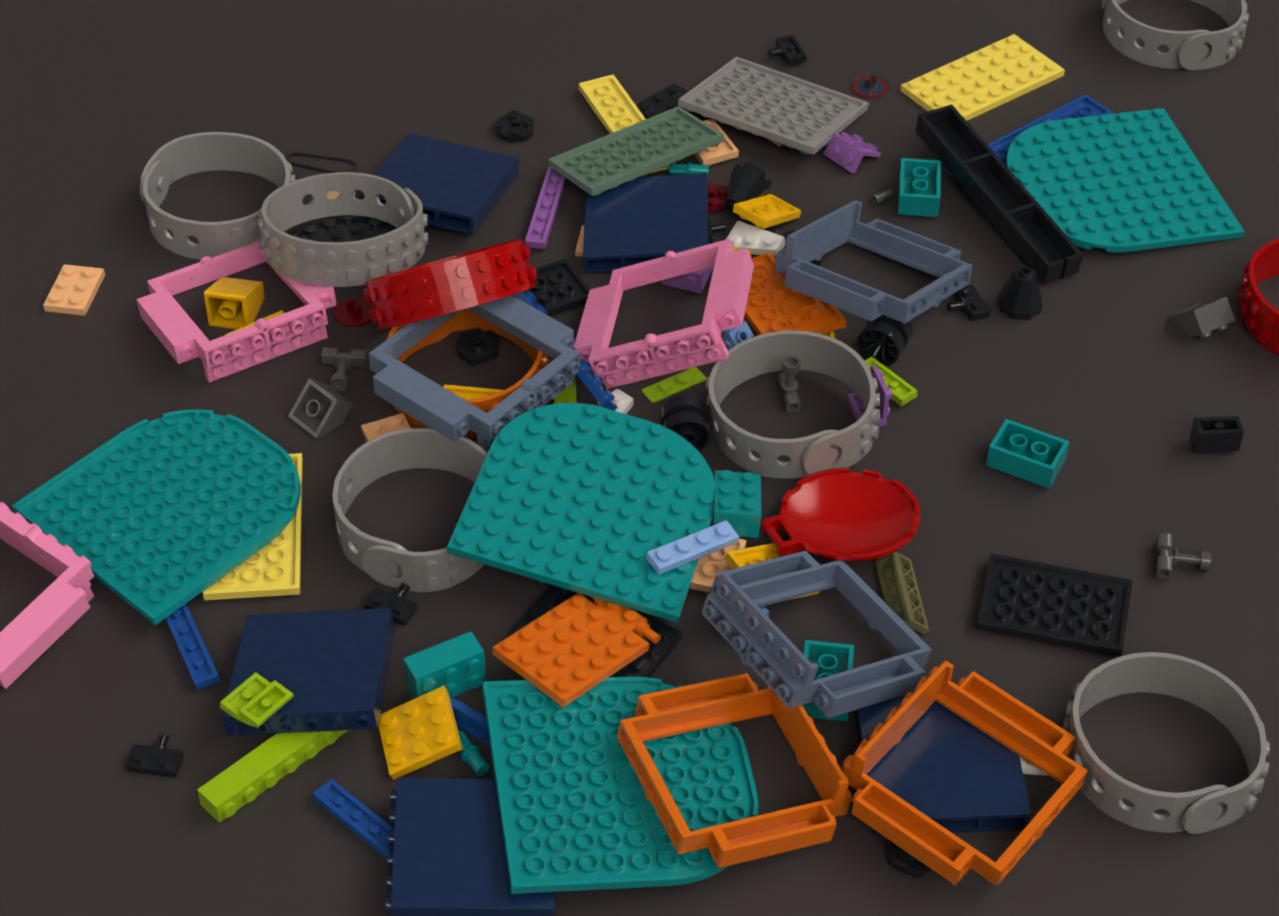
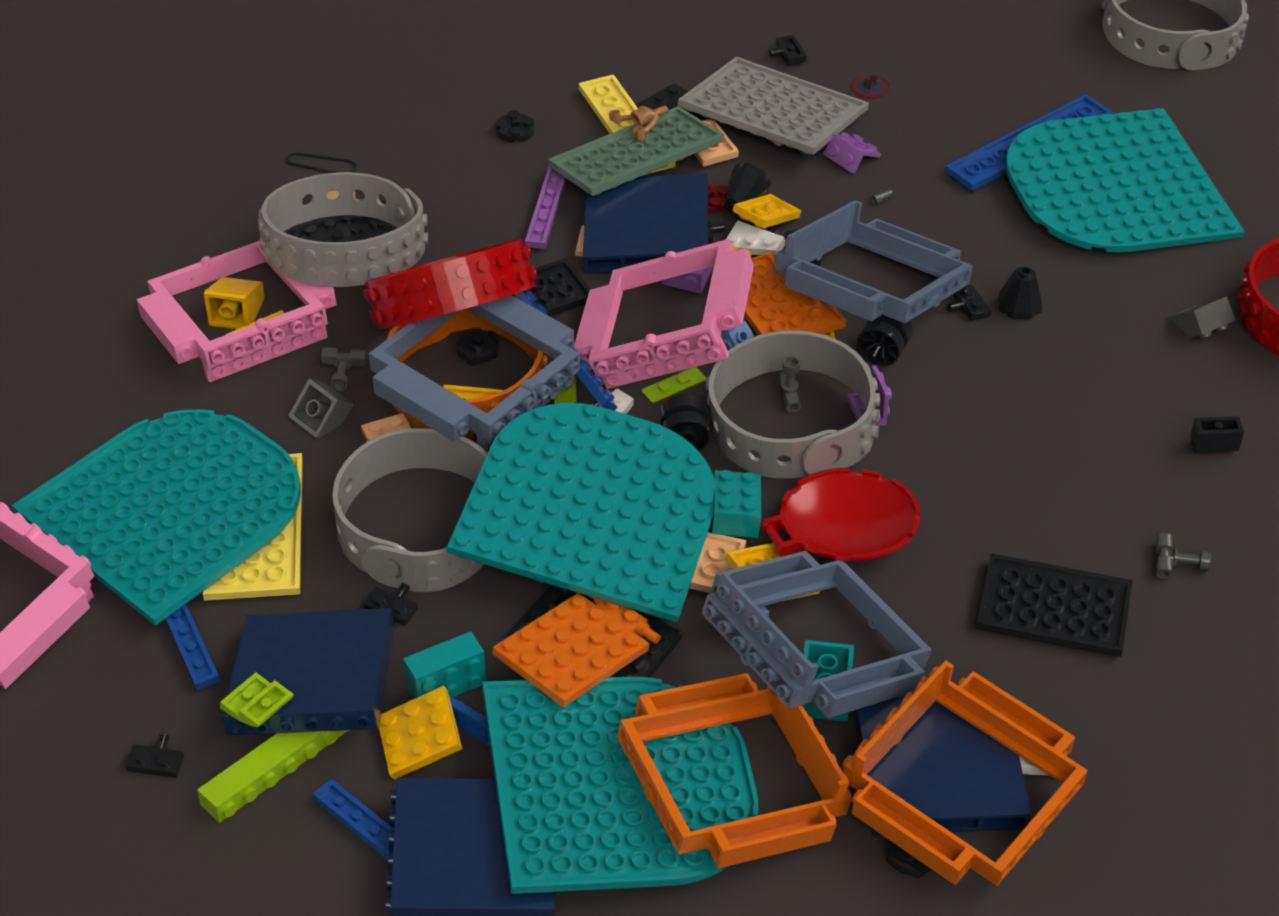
light nougat plate [43,264,105,316] -> none
light grey piece [140,132,295,260] -> none
dark red piece [334,297,373,327] -> none
dark blue brick [360,133,519,235] -> none
teal axle [458,731,490,776] -> none
light blue plate [646,520,739,575] -> none
teal axle [669,162,709,175] -> none
lime plate [865,356,918,407] -> none
olive fence [875,551,929,634] -> none
teal brick [898,158,941,217] -> none
light yellow plate [901,34,1065,121] -> none
black piece [915,104,1083,284] -> none
teal brick [986,419,1070,489] -> none
light grey piece [1062,652,1270,834] -> none
none -> medium nougat piece [609,105,668,141]

